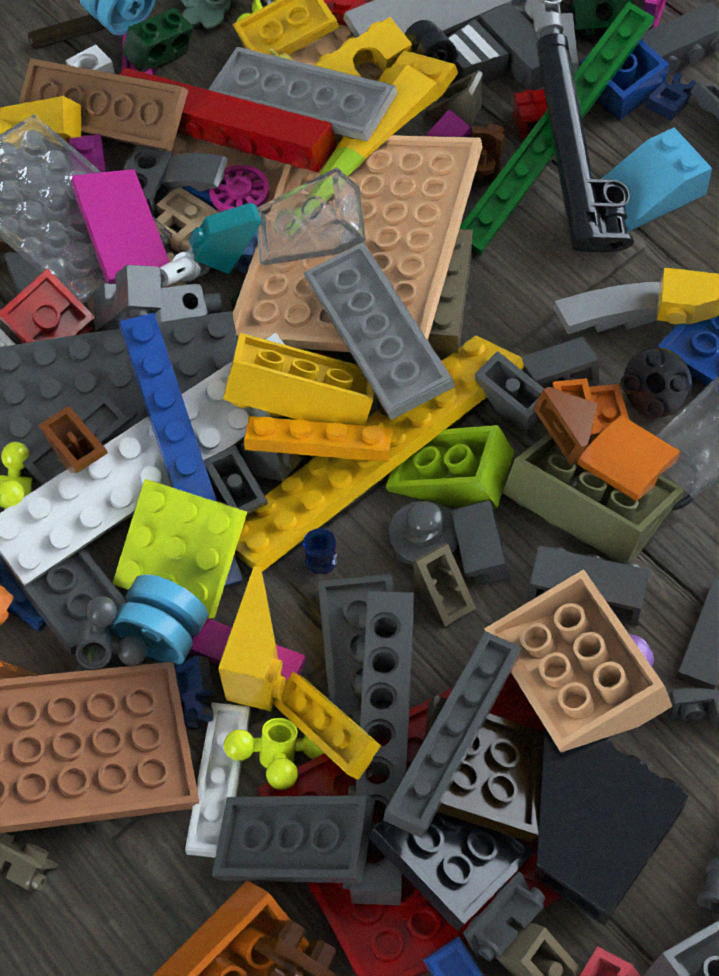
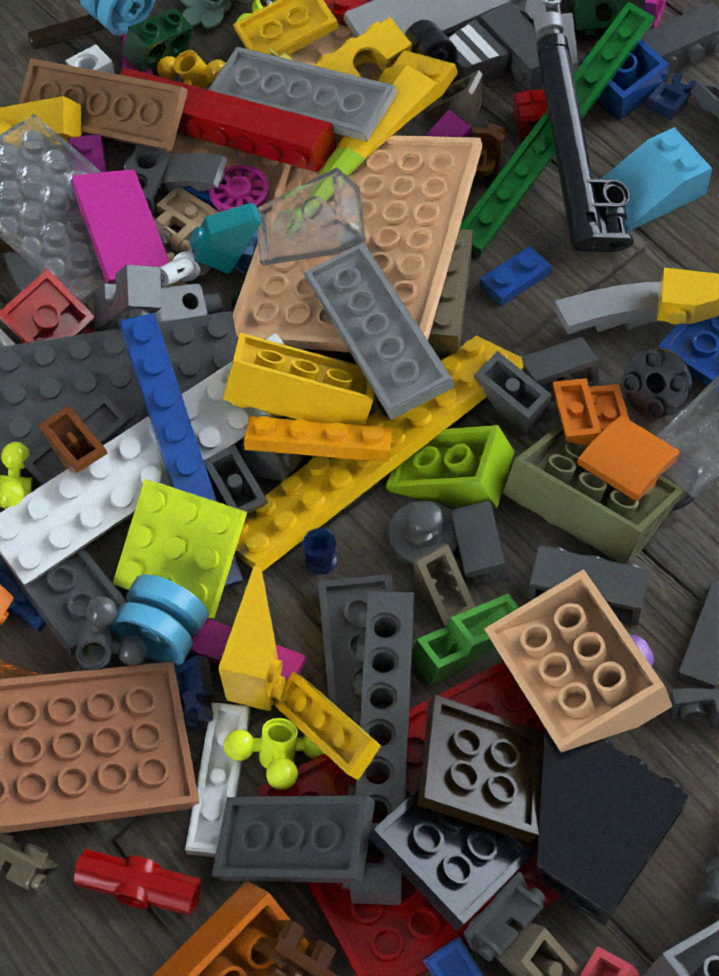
dark grey plate [383,631,521,838] -> none
dark orange slope [533,387,597,465] -> none
none -> red piece [73,849,202,916]
none -> yellow piece [157,50,226,89]
none -> bright green slope [412,594,519,685]
none -> blue plate [479,246,552,307]

